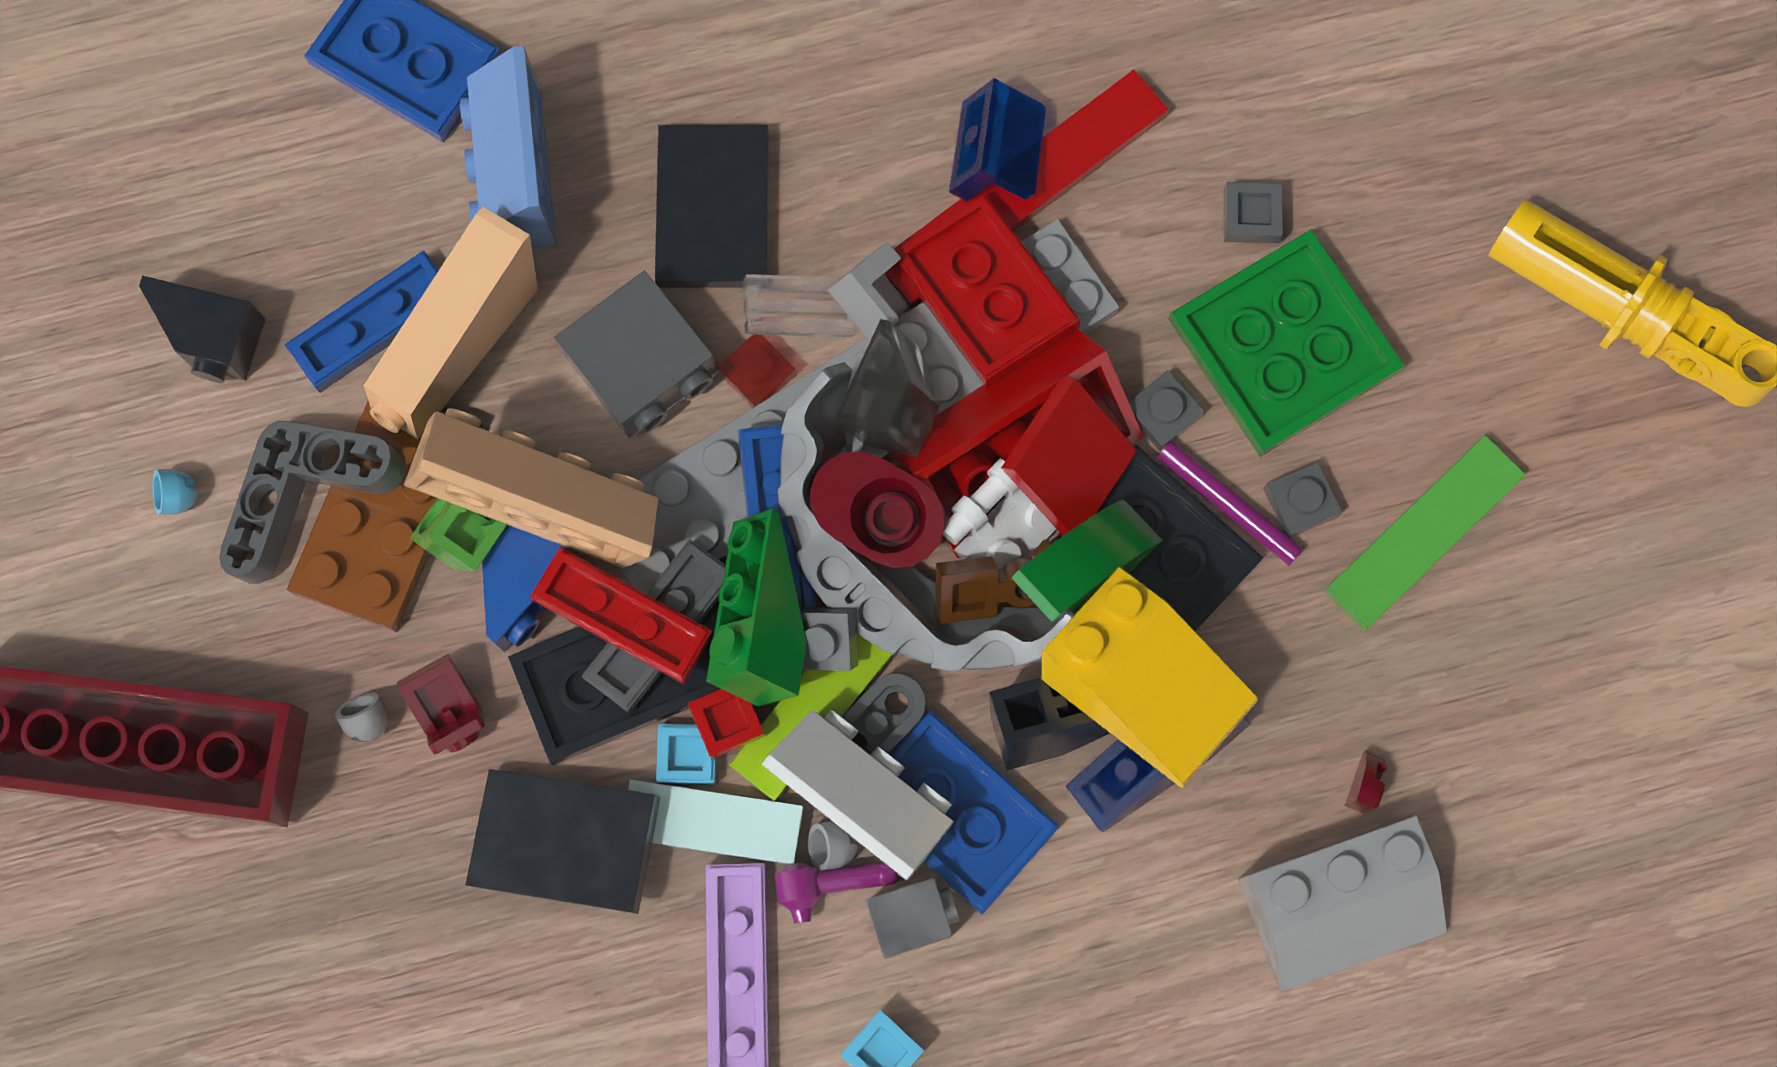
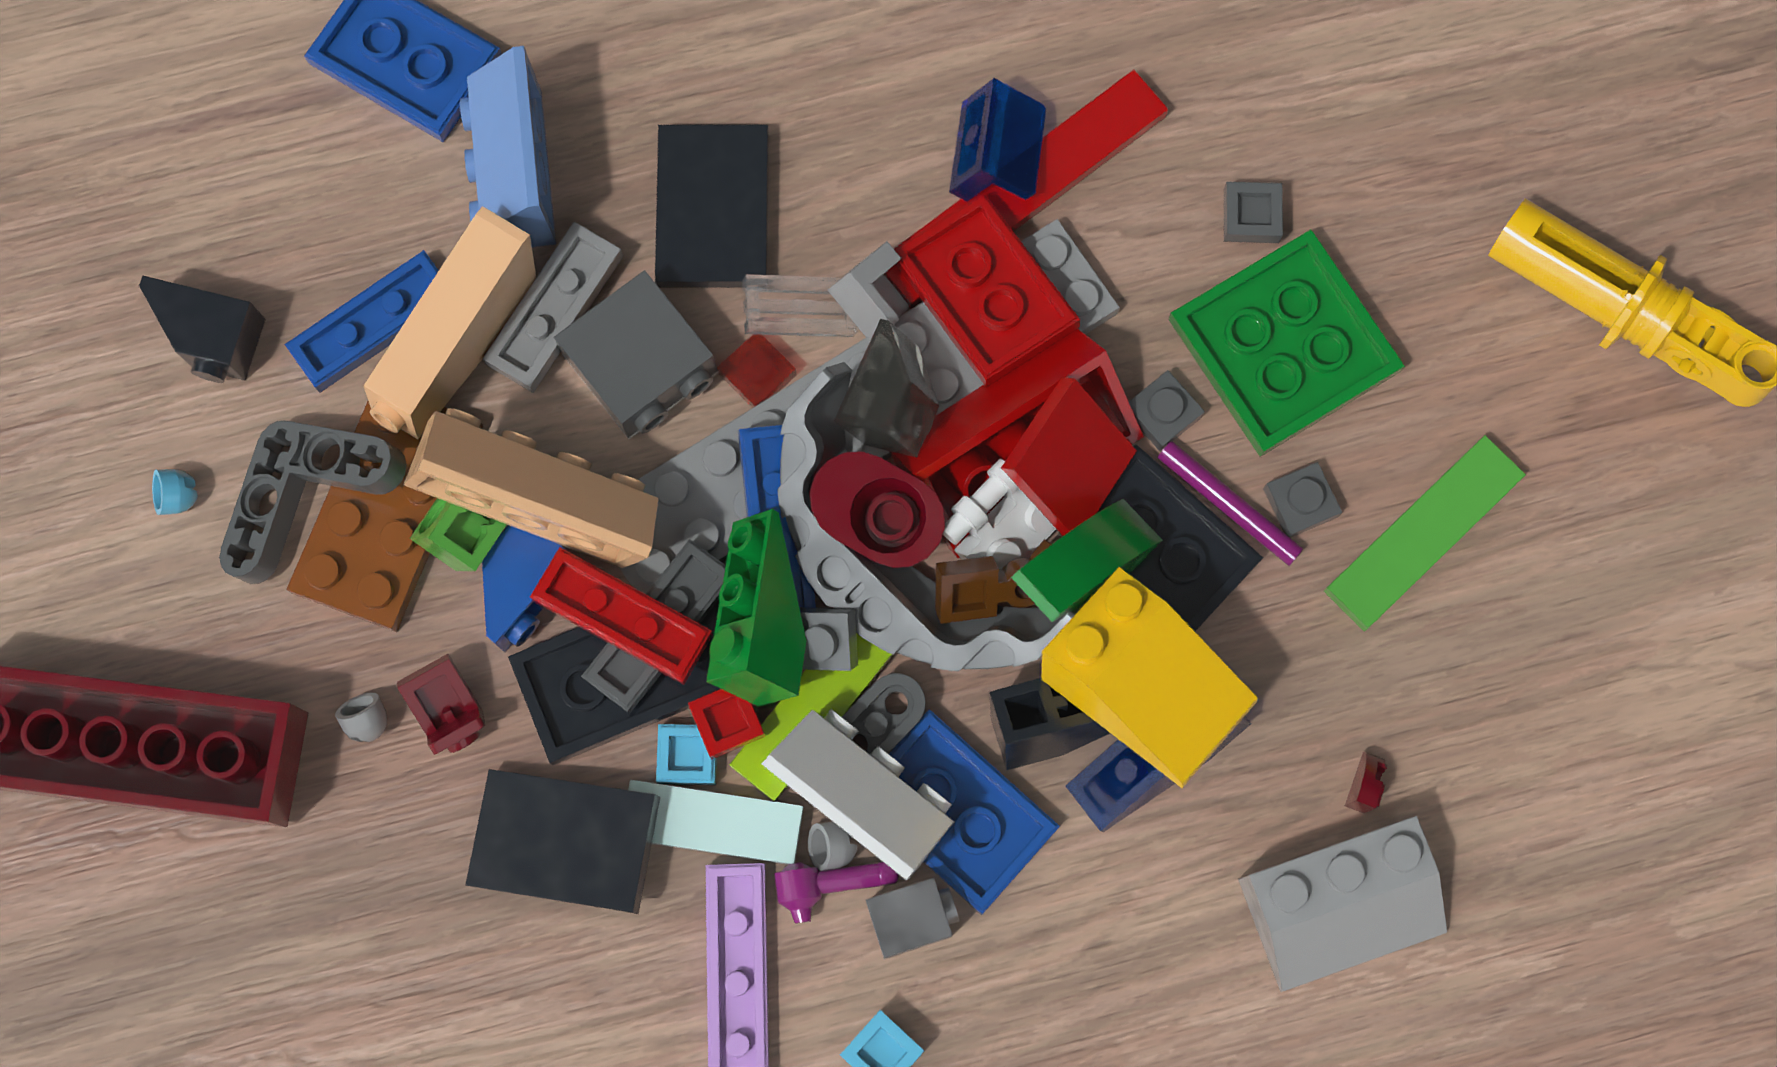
none -> light grey plate [483,222,623,393]

